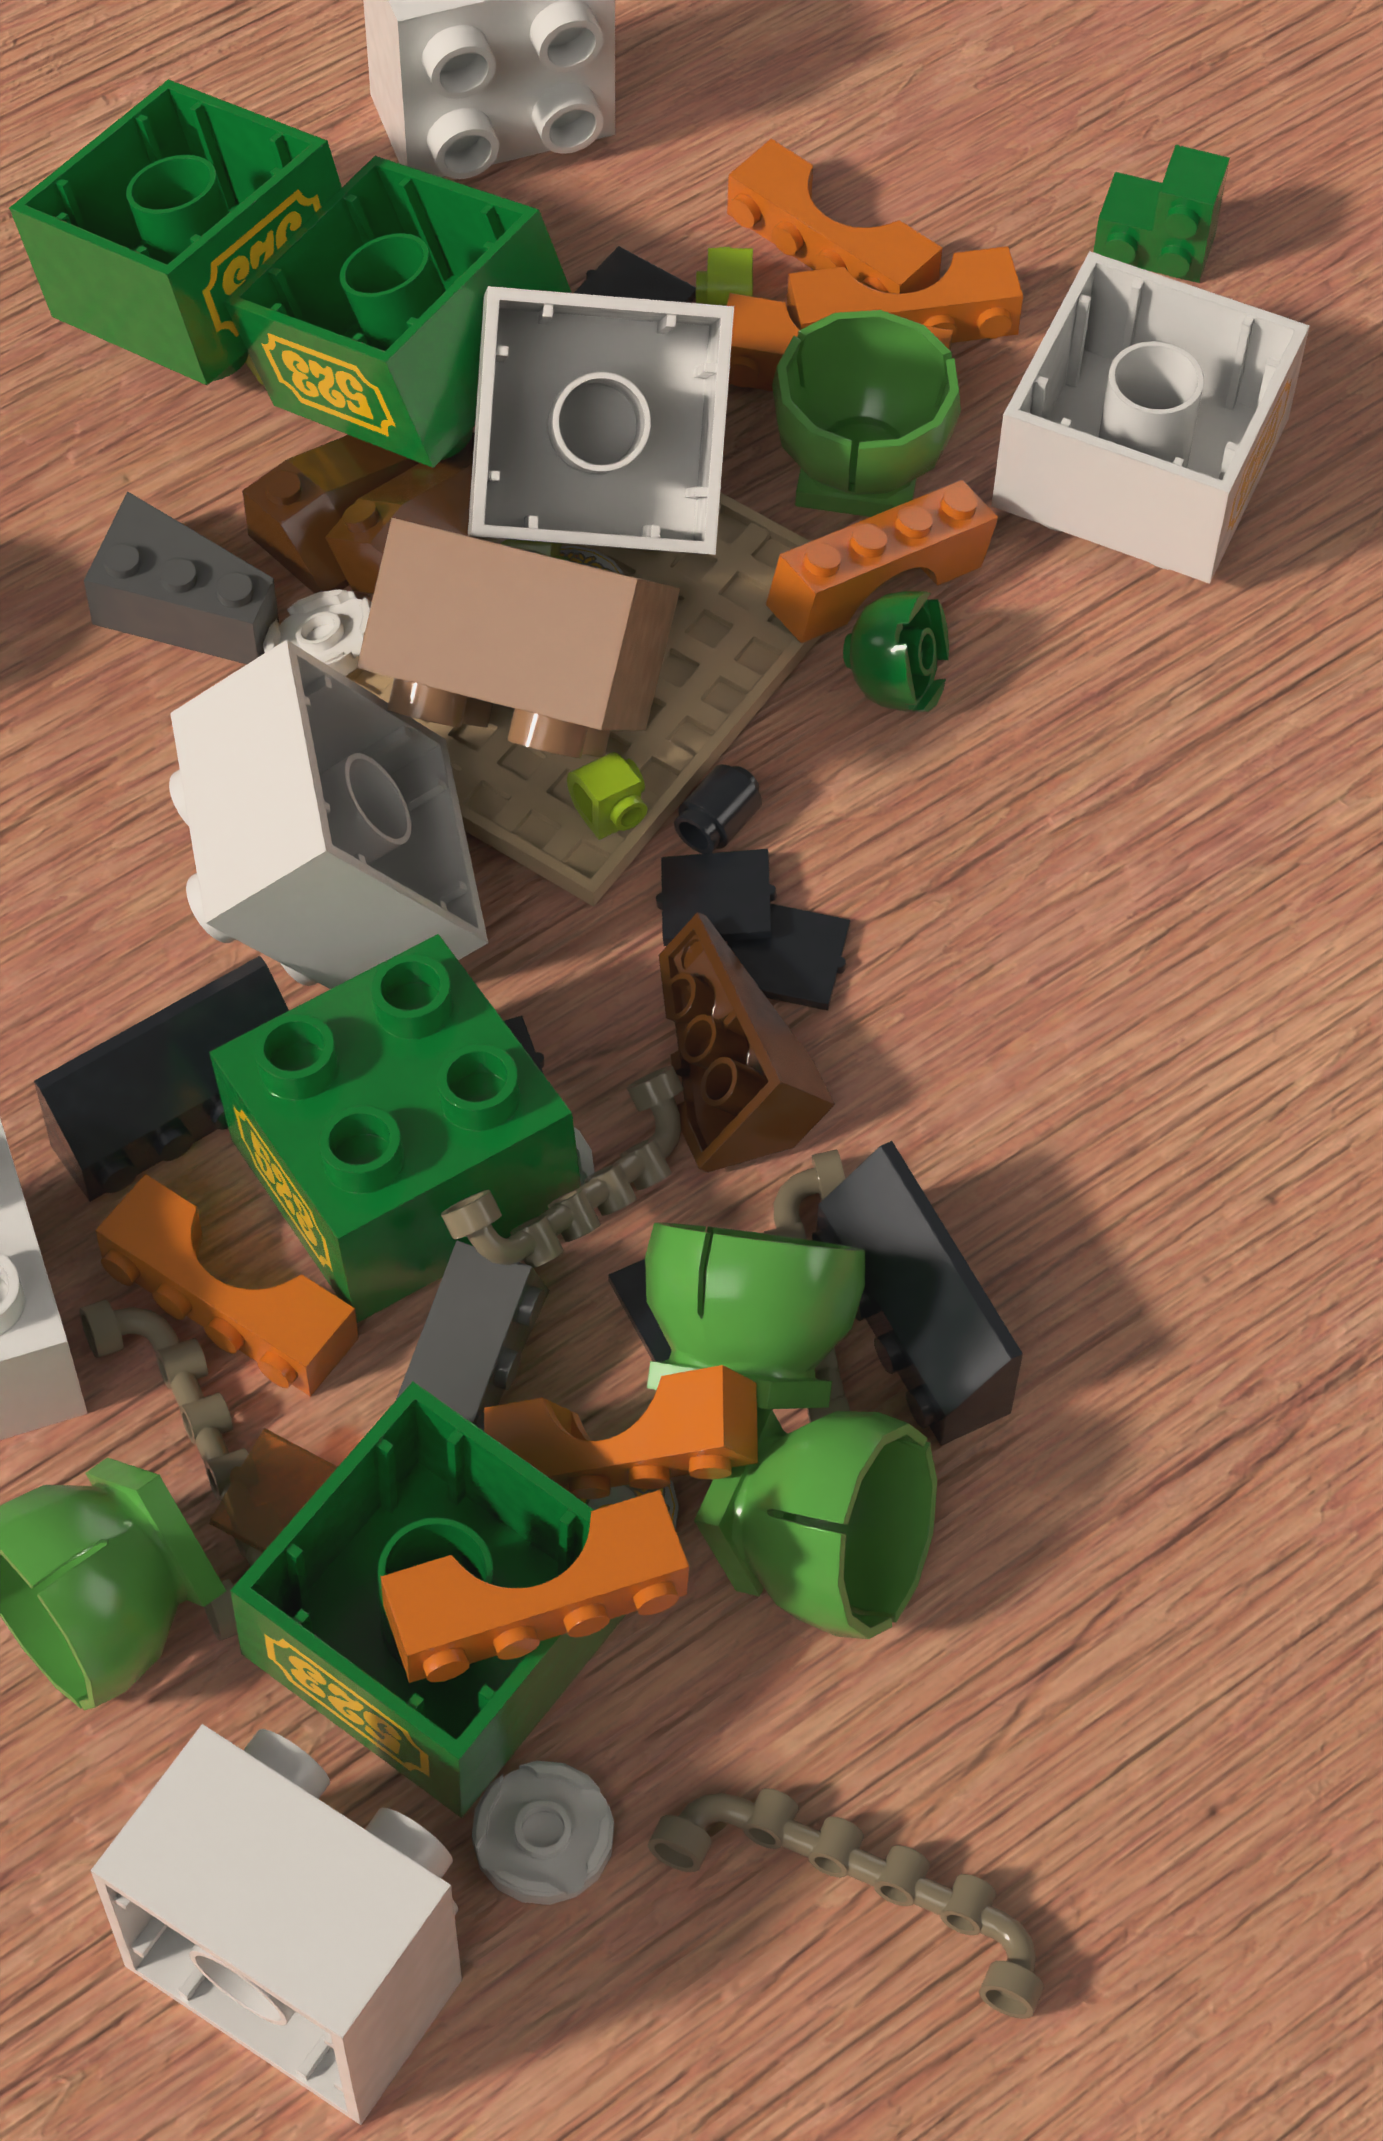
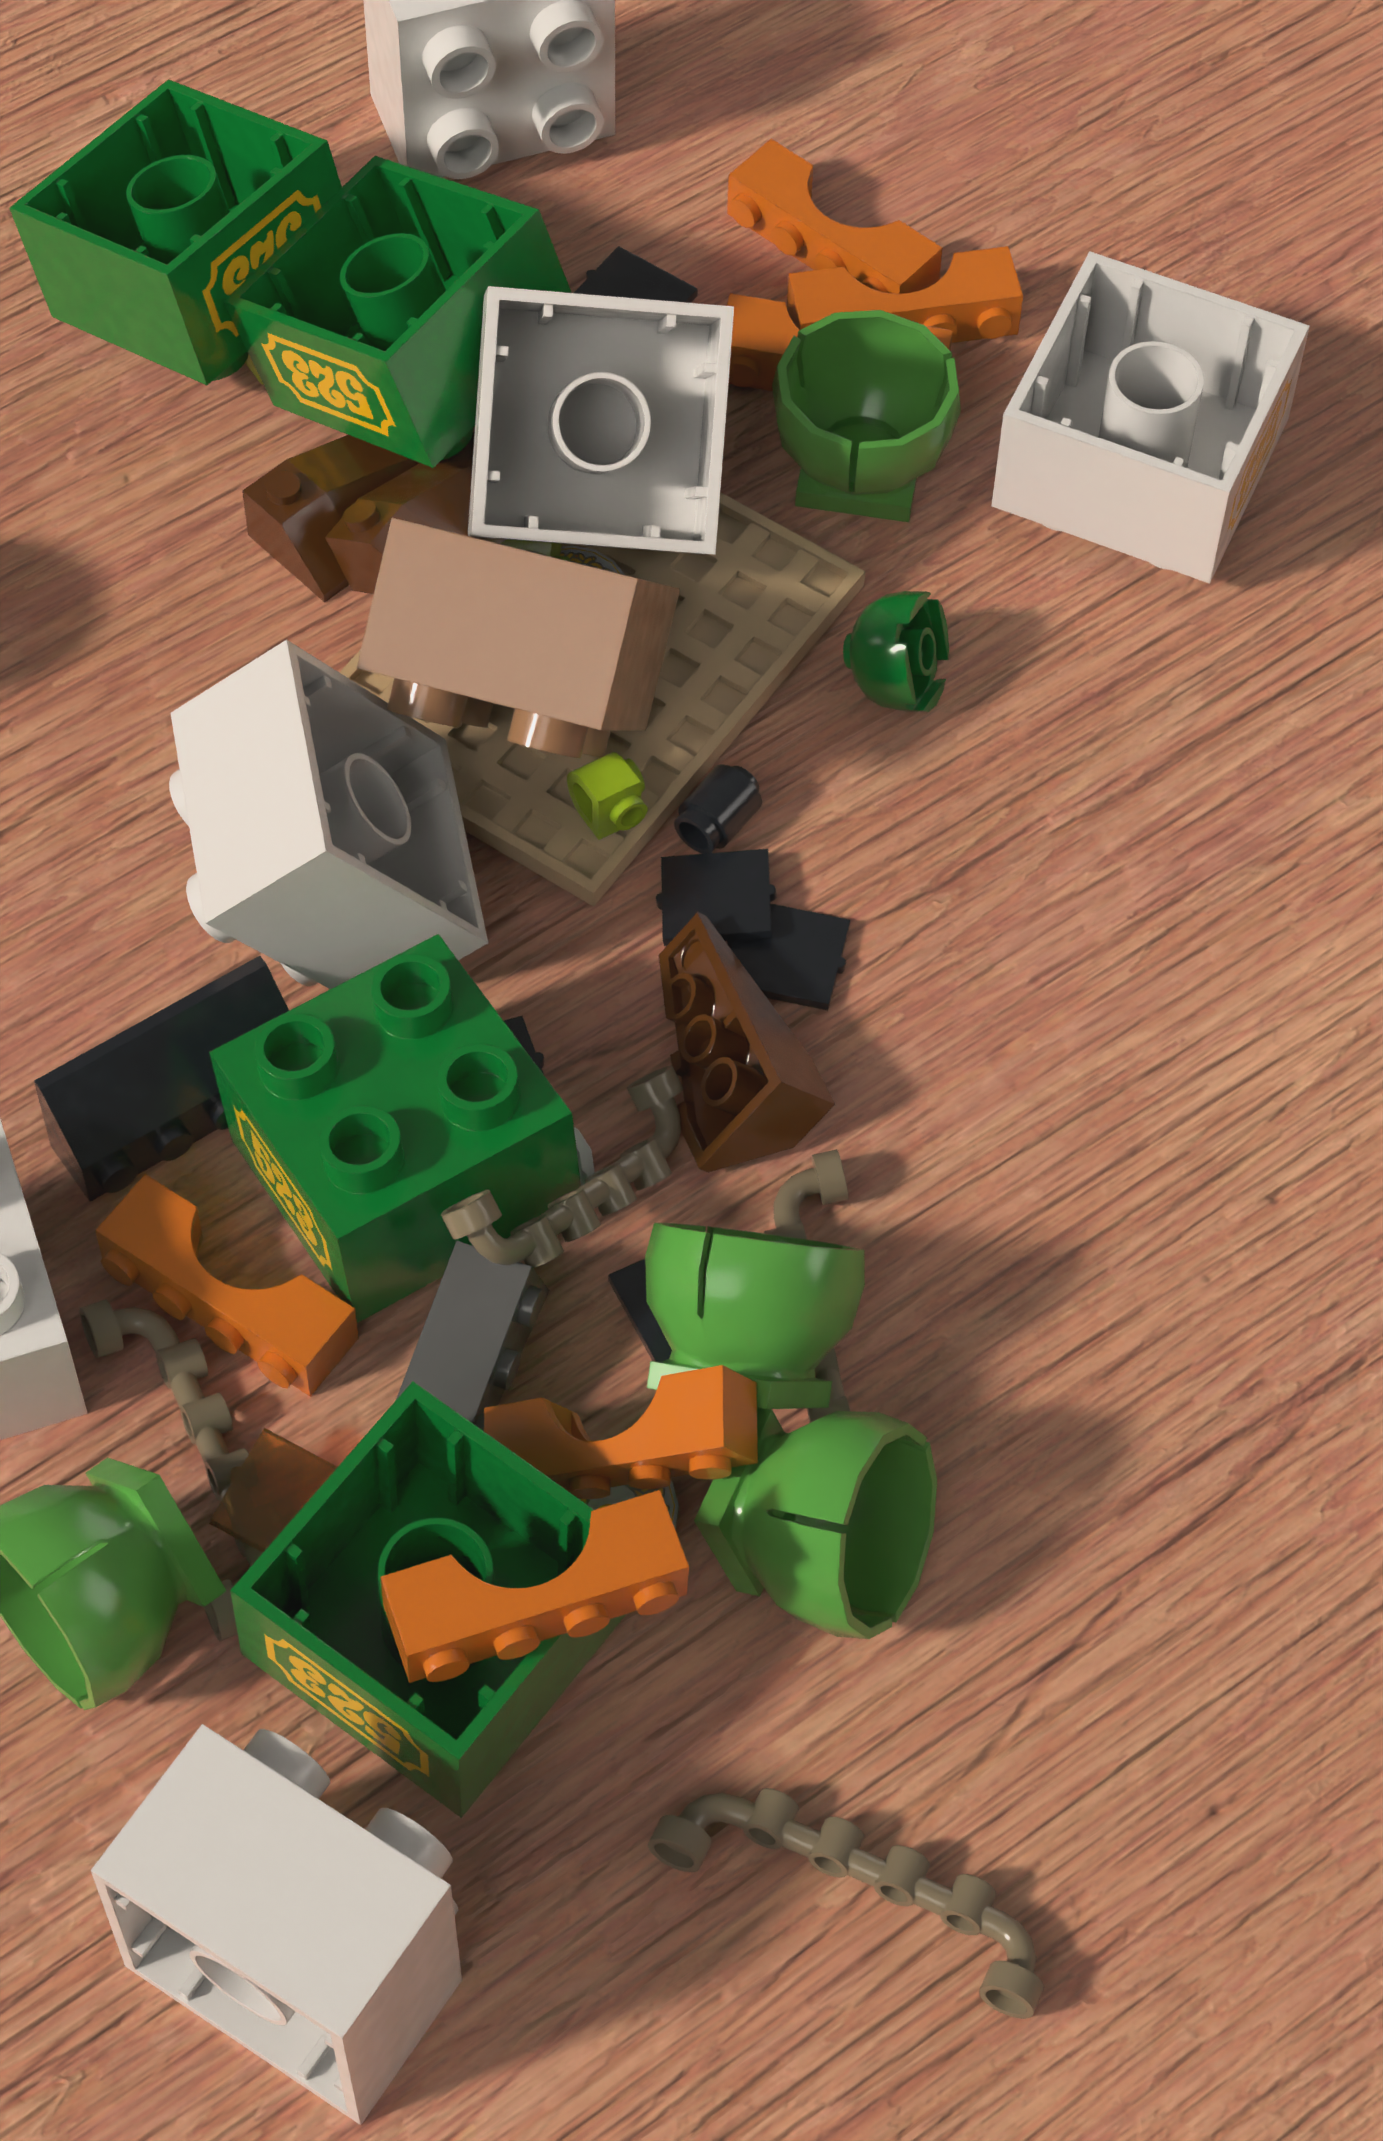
dark grey wedge [84,491,279,664] -> none
white tile [263,589,372,676] -> none
white tile [472,1761,614,1905] -> none
lime plate [696,247,753,306] -> none
orange arch [766,480,998,644] -> none
black slope [812,1141,1023,1446] -> none
green brick [1093,145,1230,283] -> none

